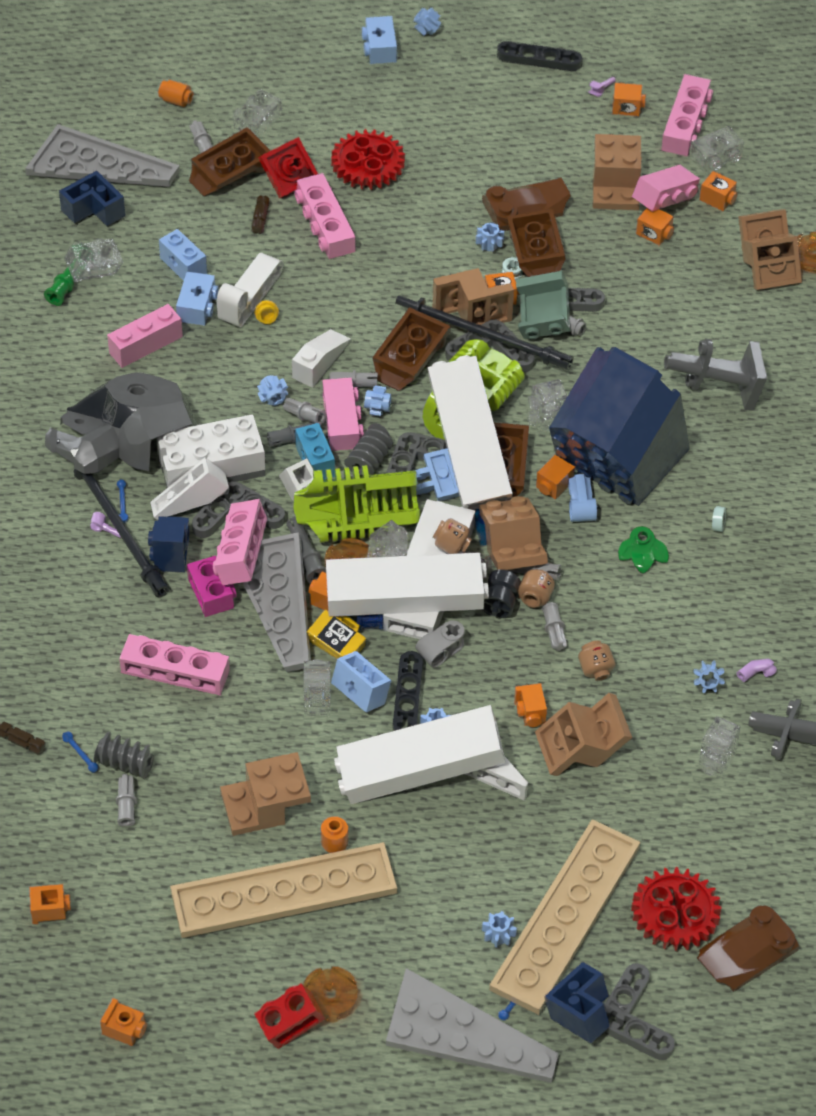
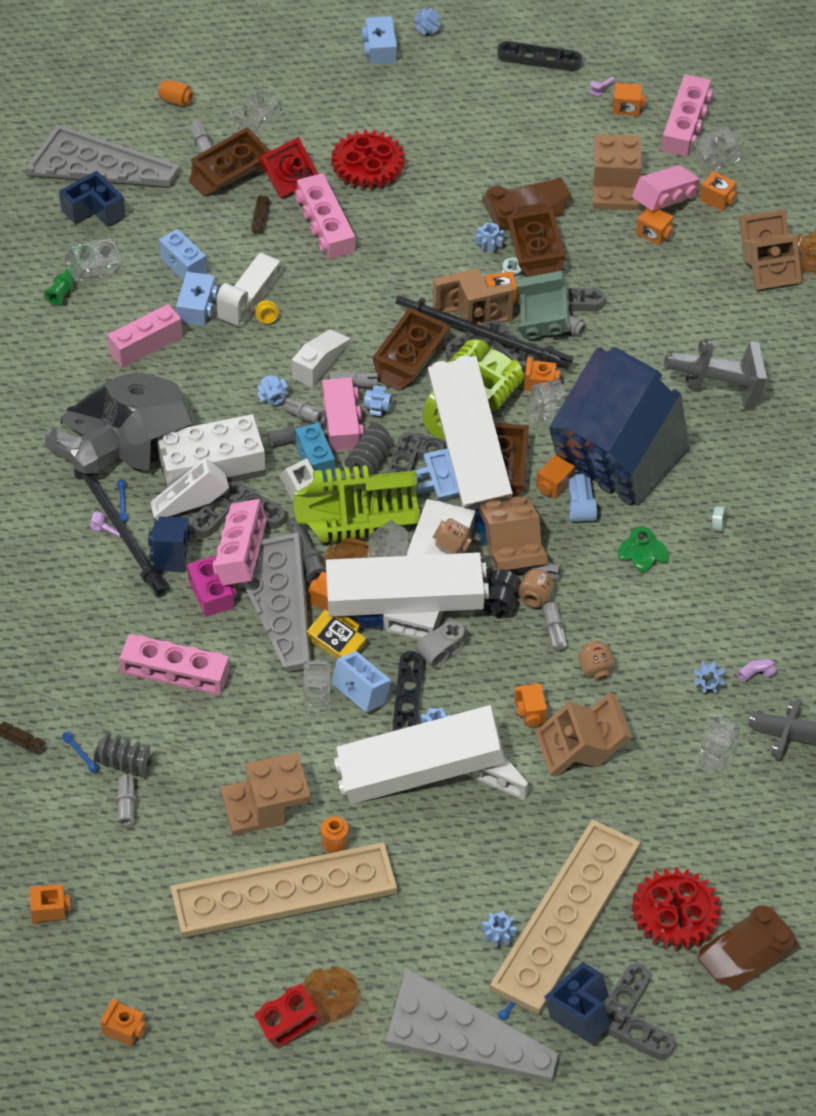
none -> orange brick [524,357,560,393]

